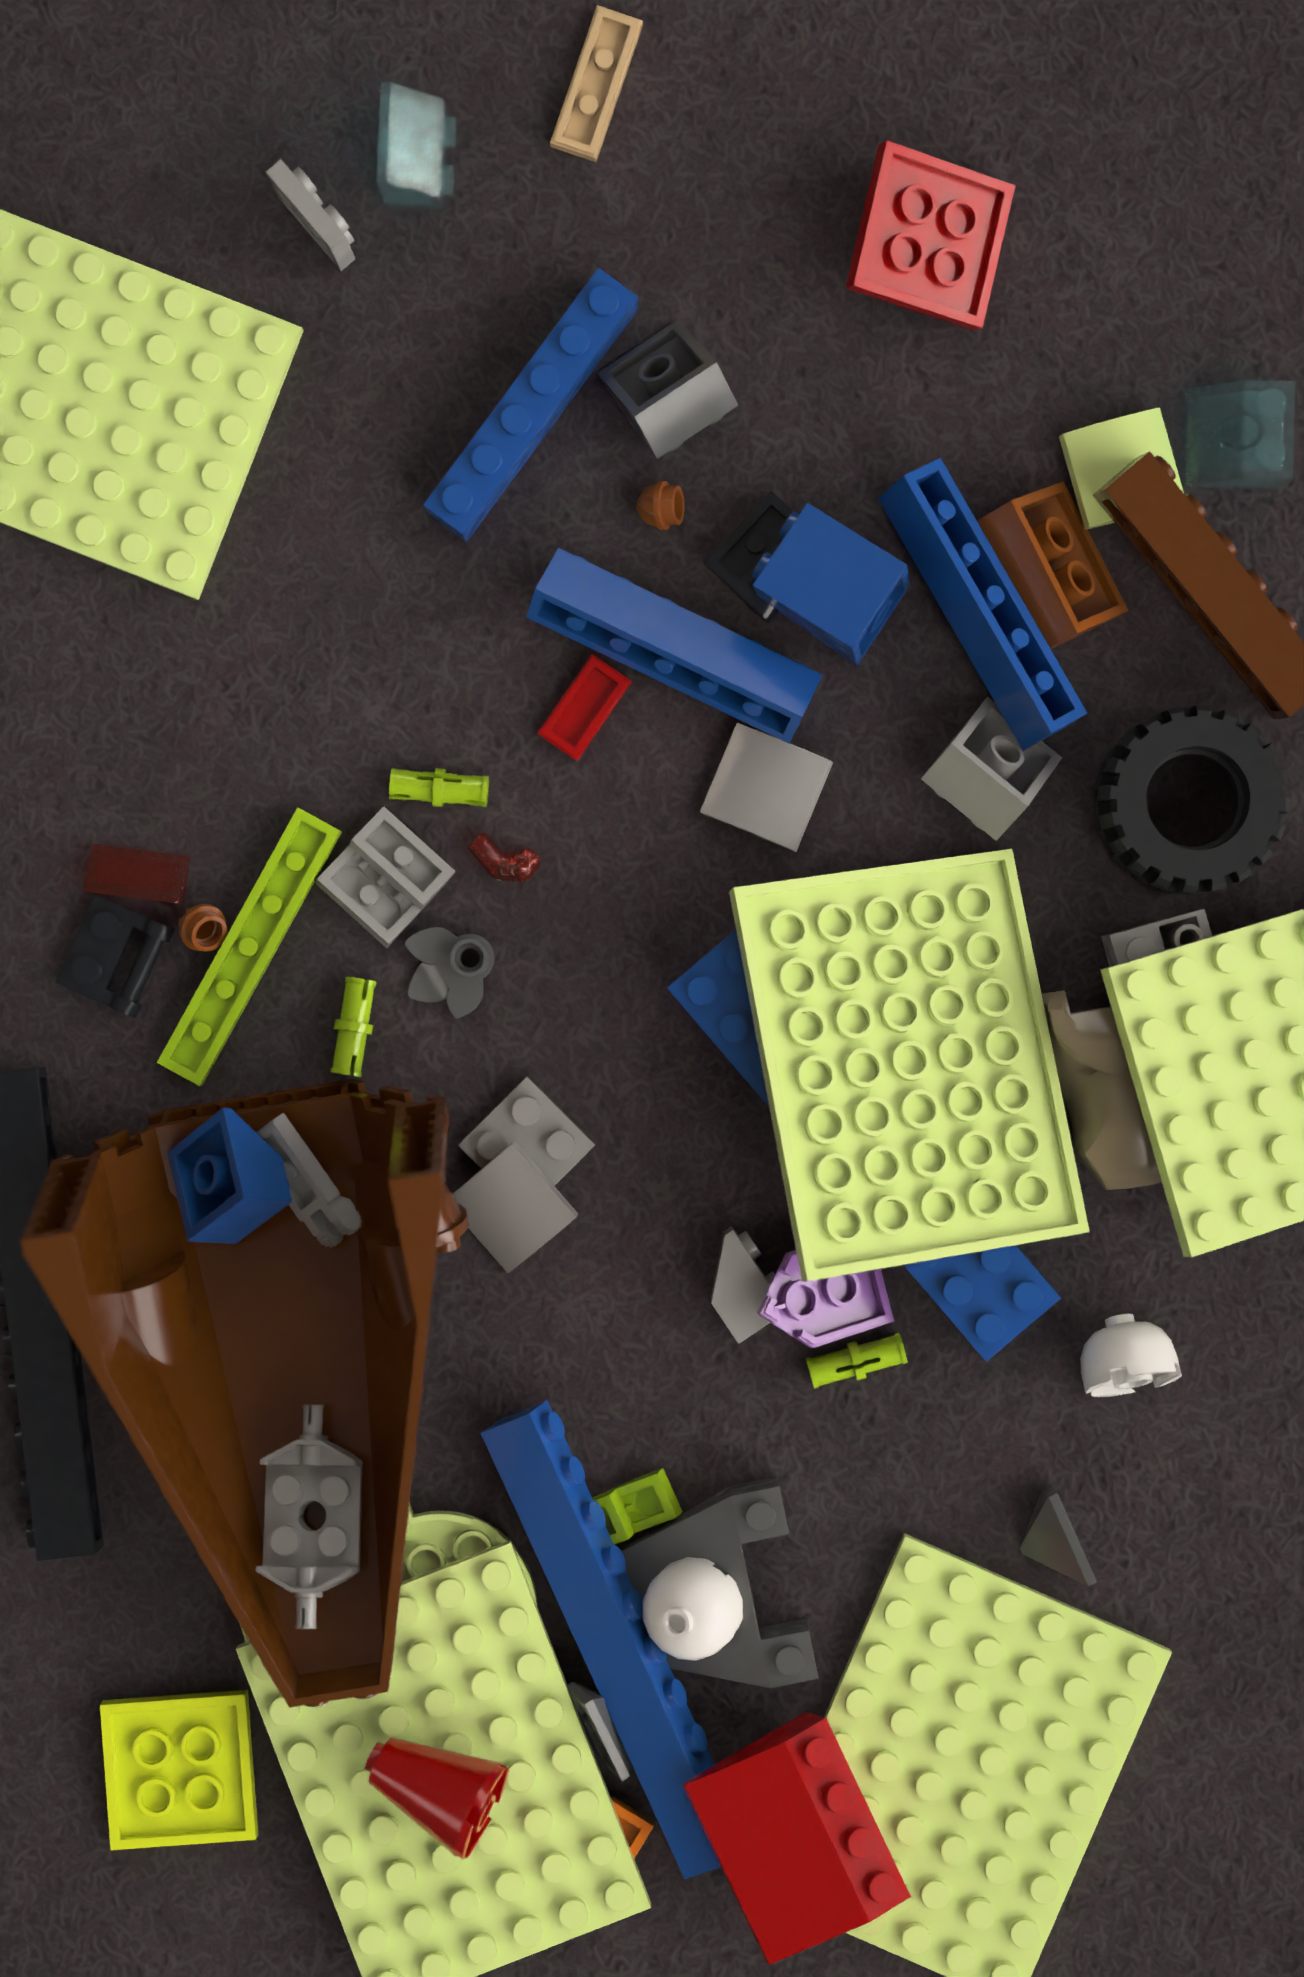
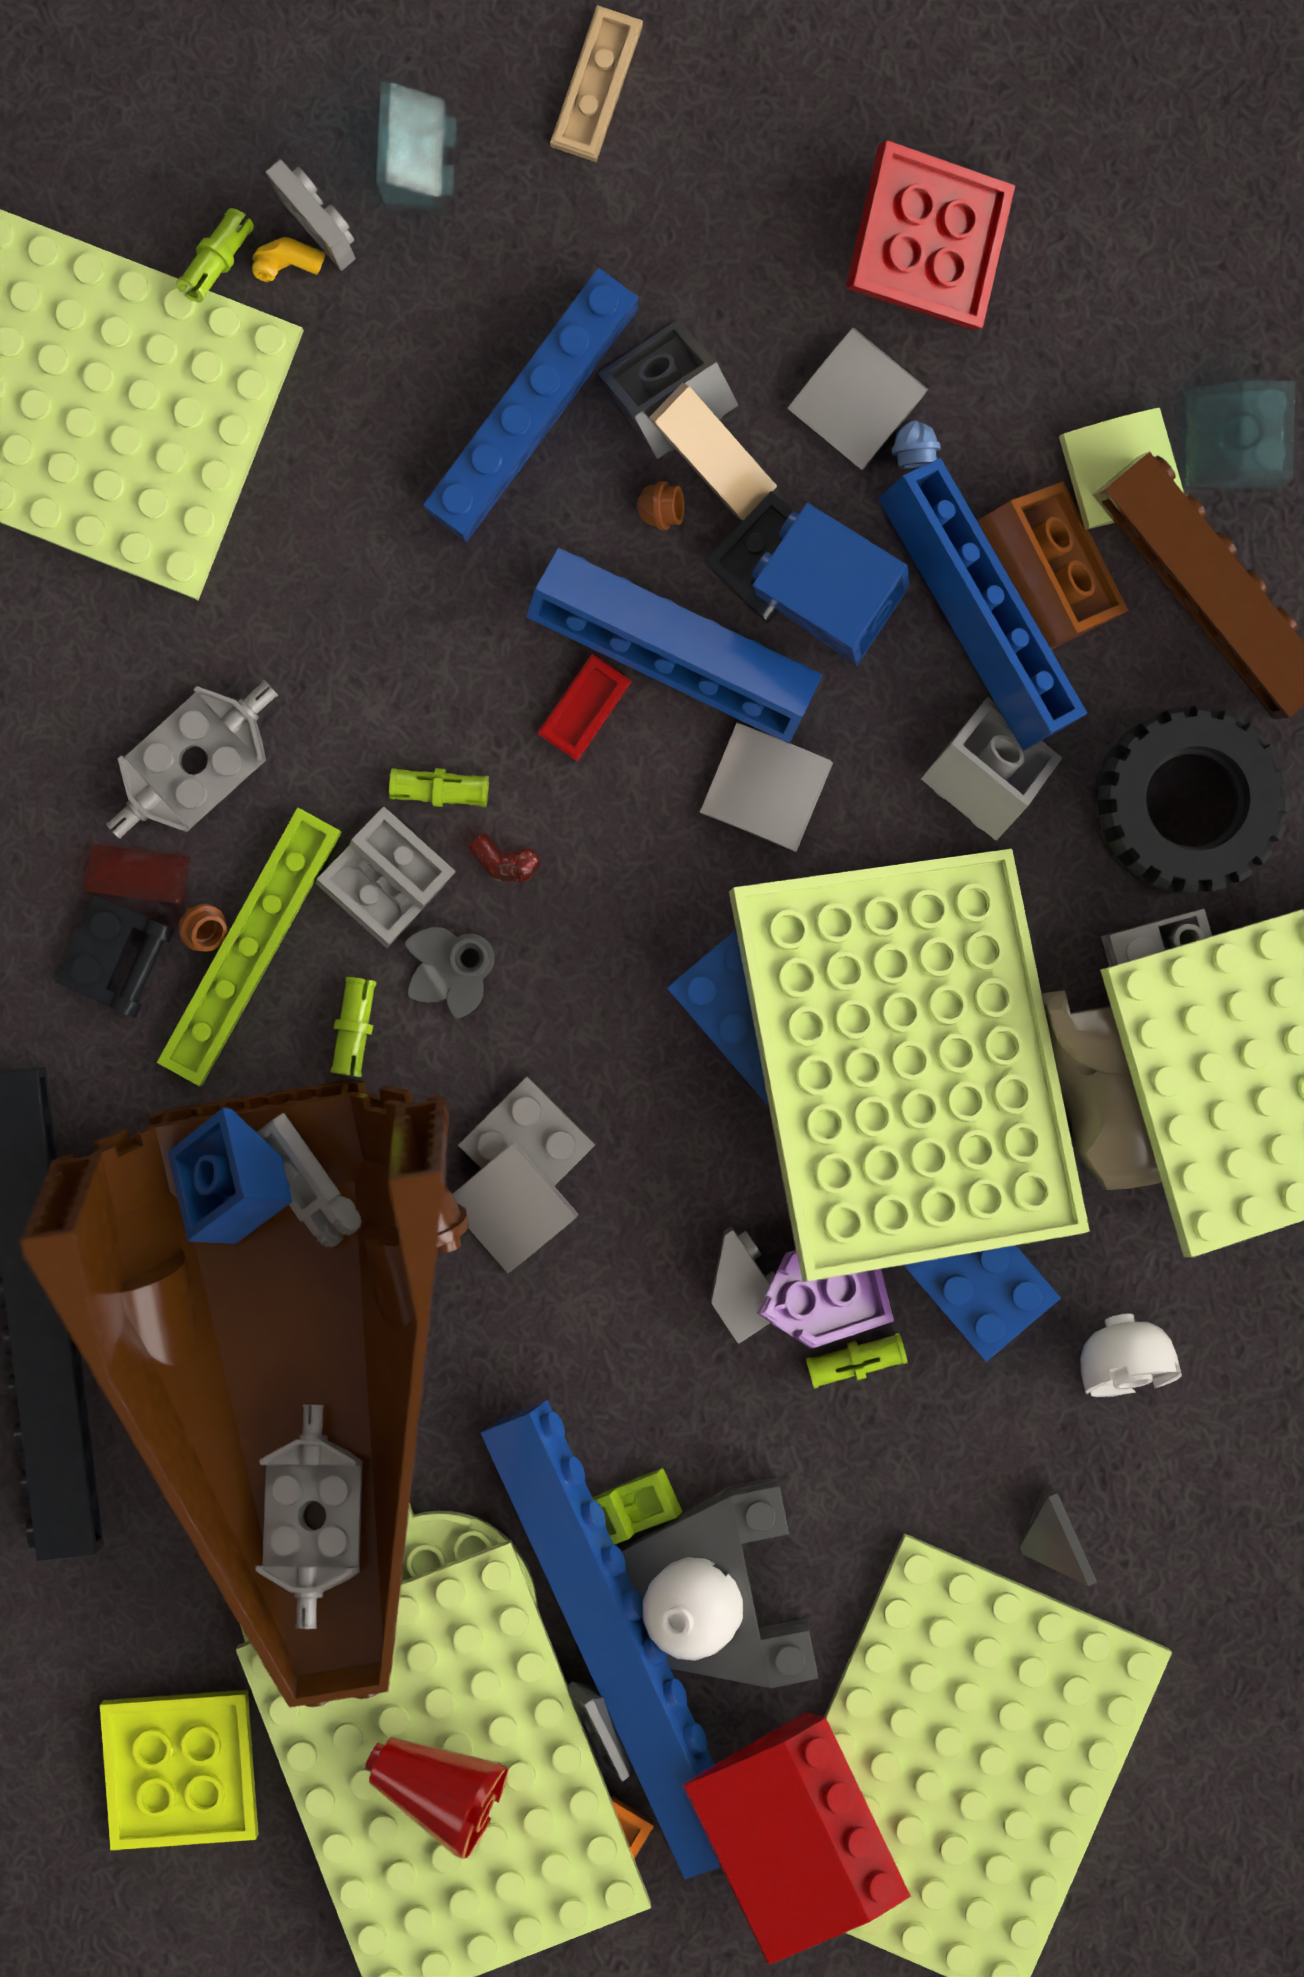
none -> light grey plate [106,680,278,839]
none -> lime pin [176,208,254,303]
none -> yellow arm [252,237,325,282]
none -> tan tile [648,383,777,521]
none -> light grey slope [787,328,929,470]
none -> medium blue plate [892,421,941,469]

